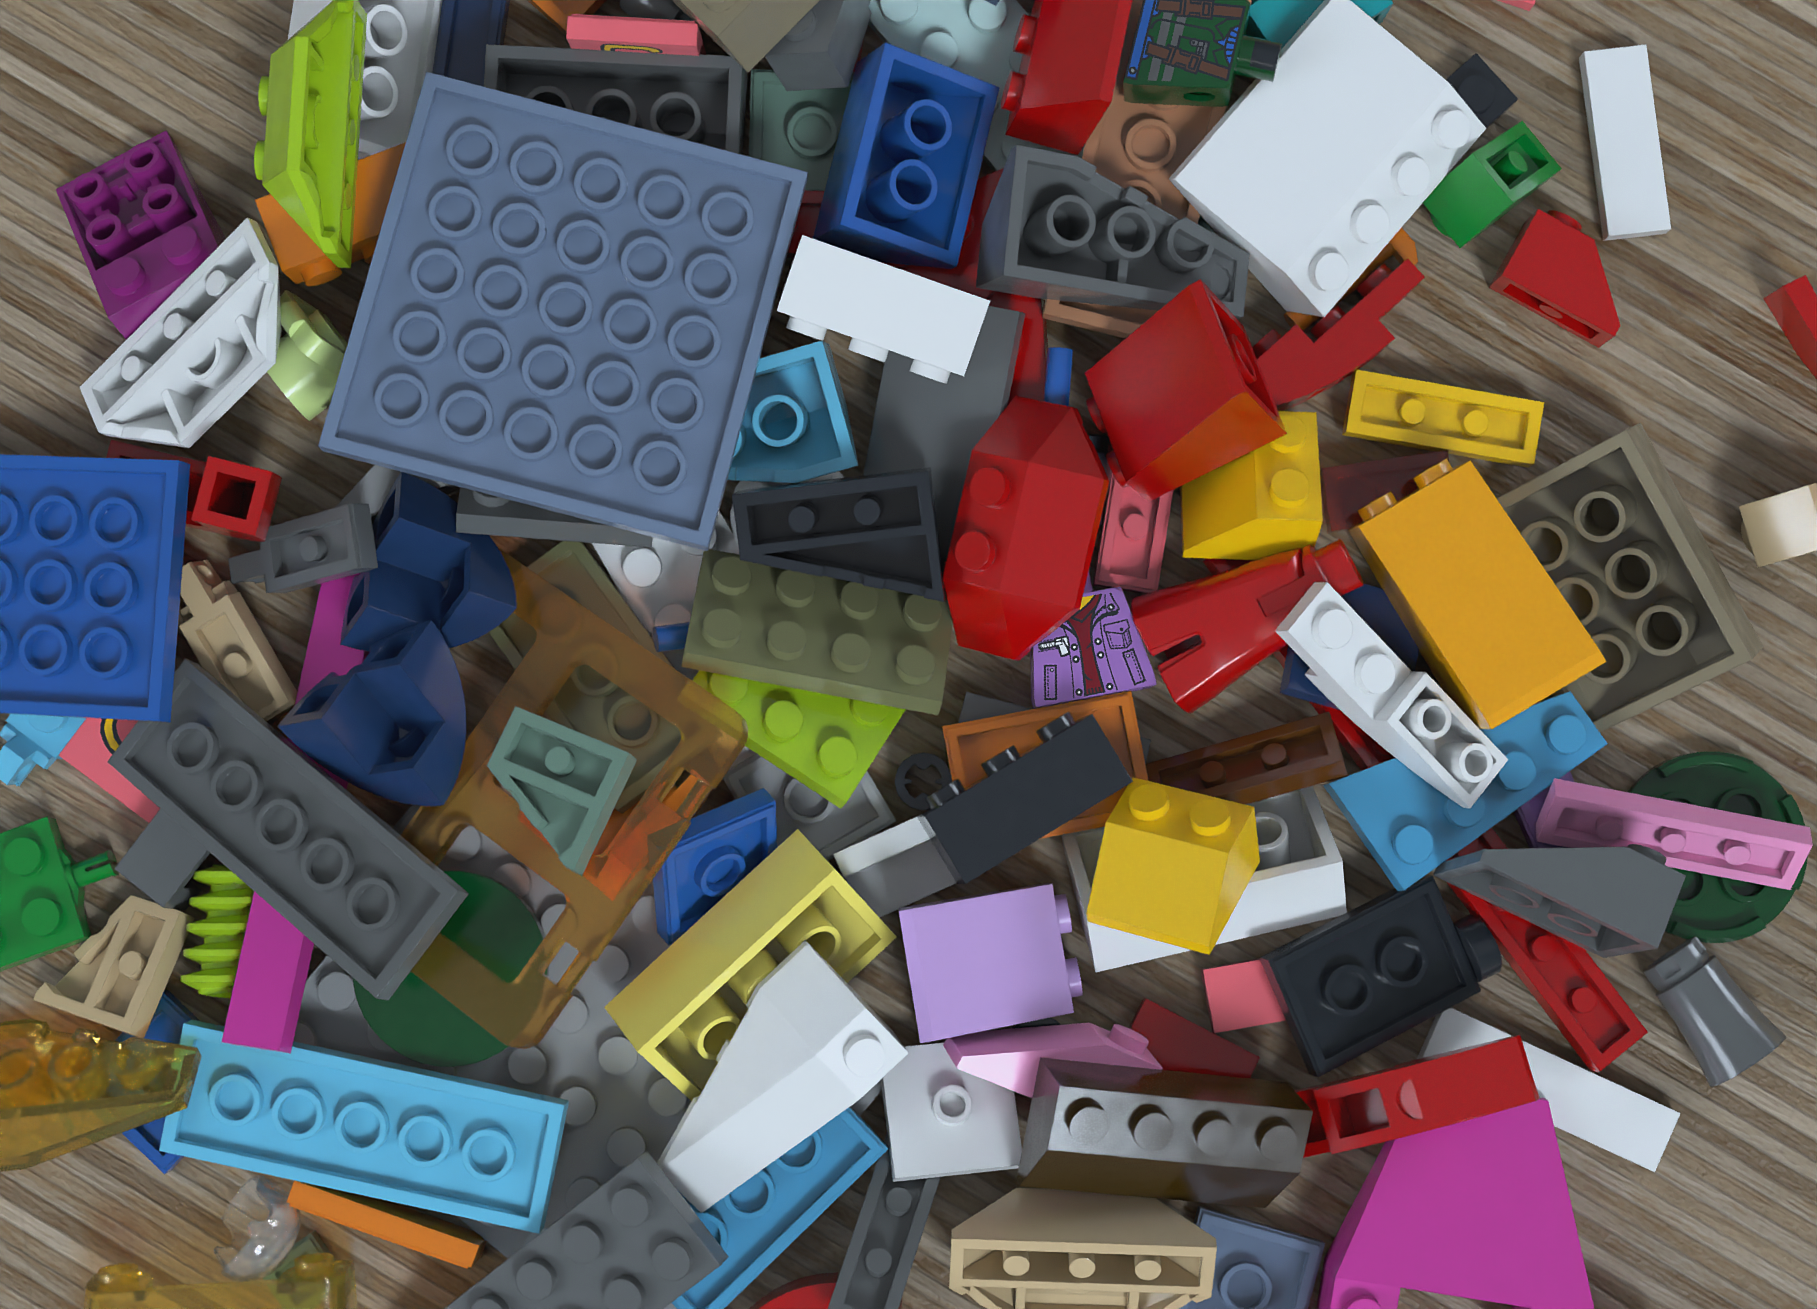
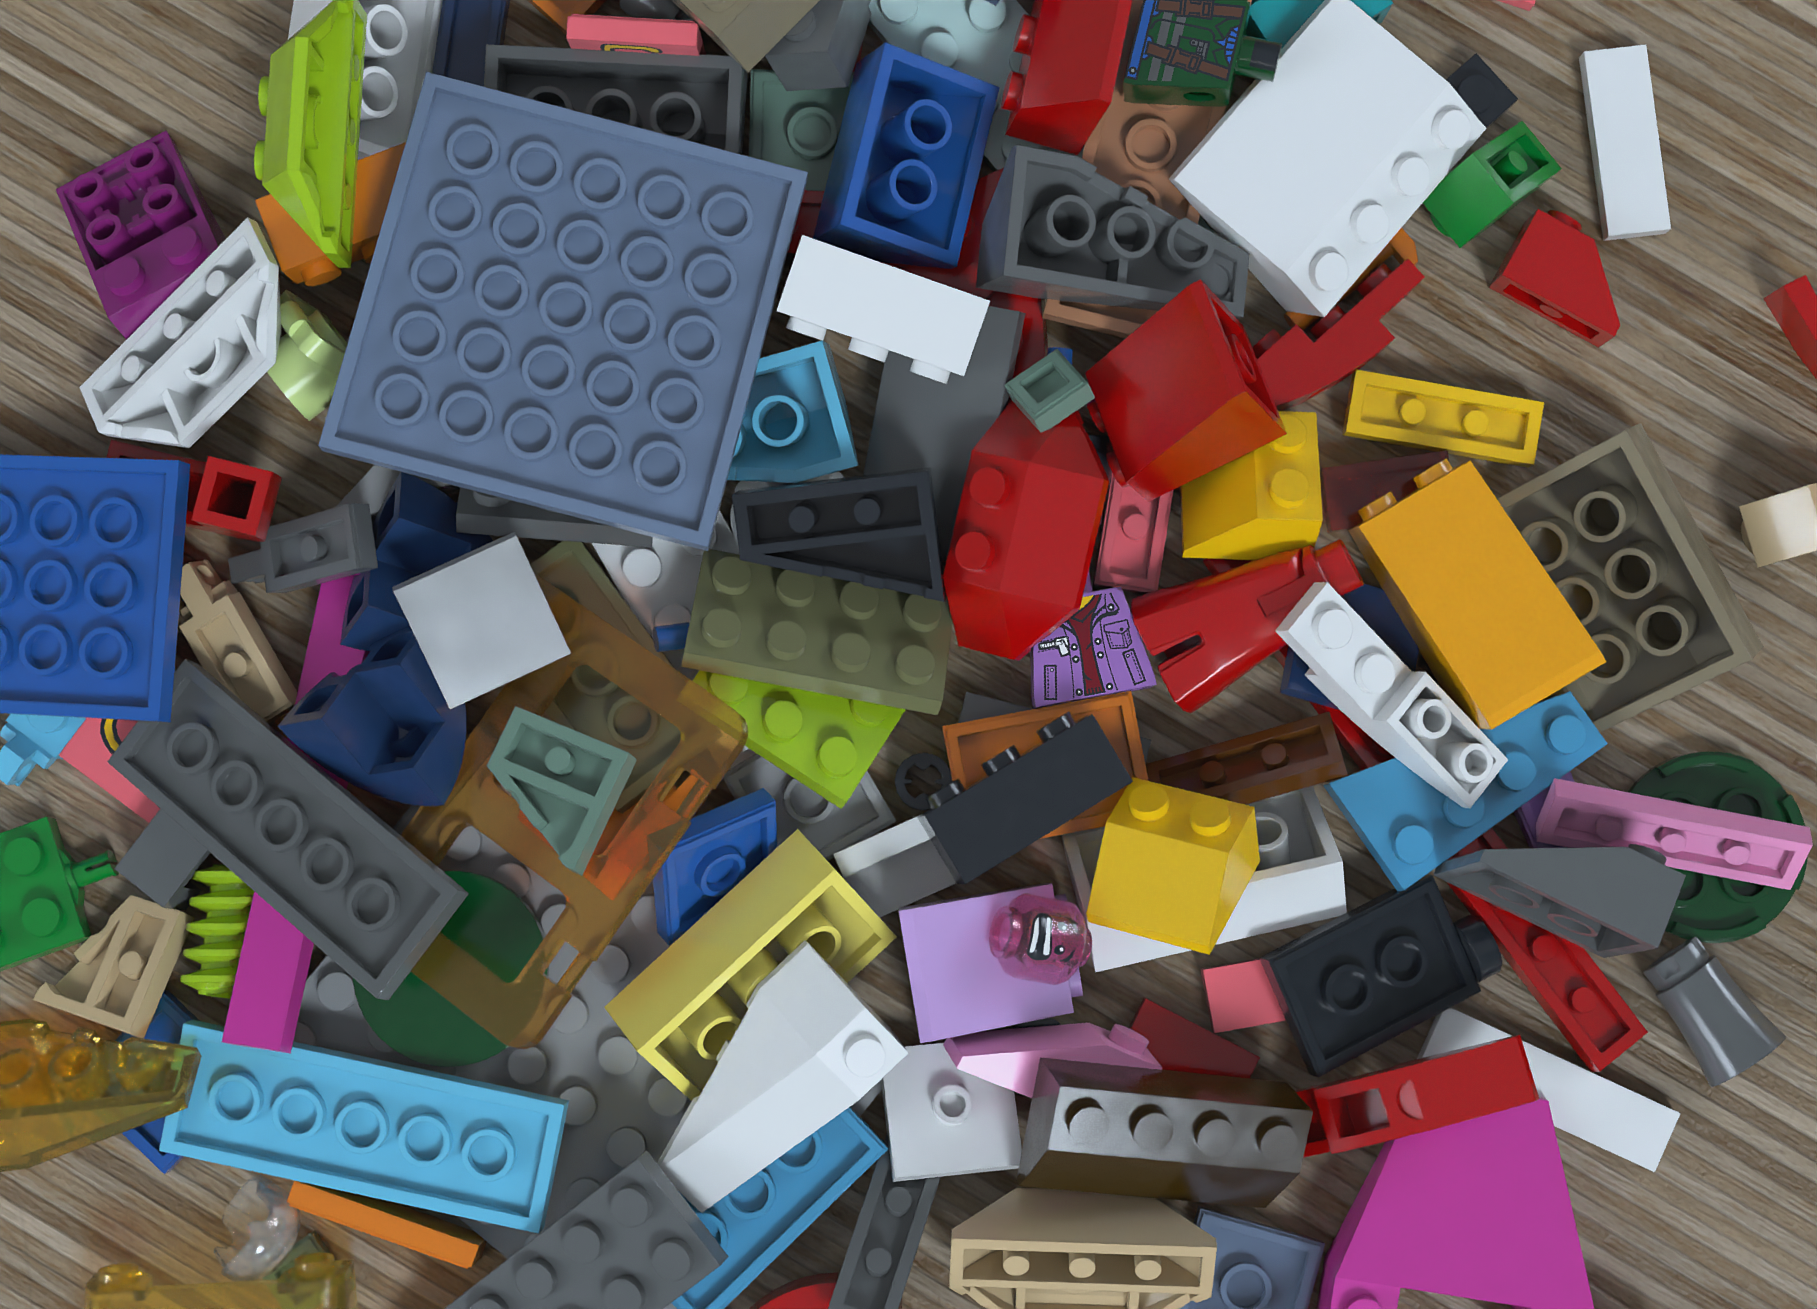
none -> light grey tile [392,532,571,709]
none -> clear pink head [989,893,1092,985]
none -> sand green tile [1004,349,1095,433]

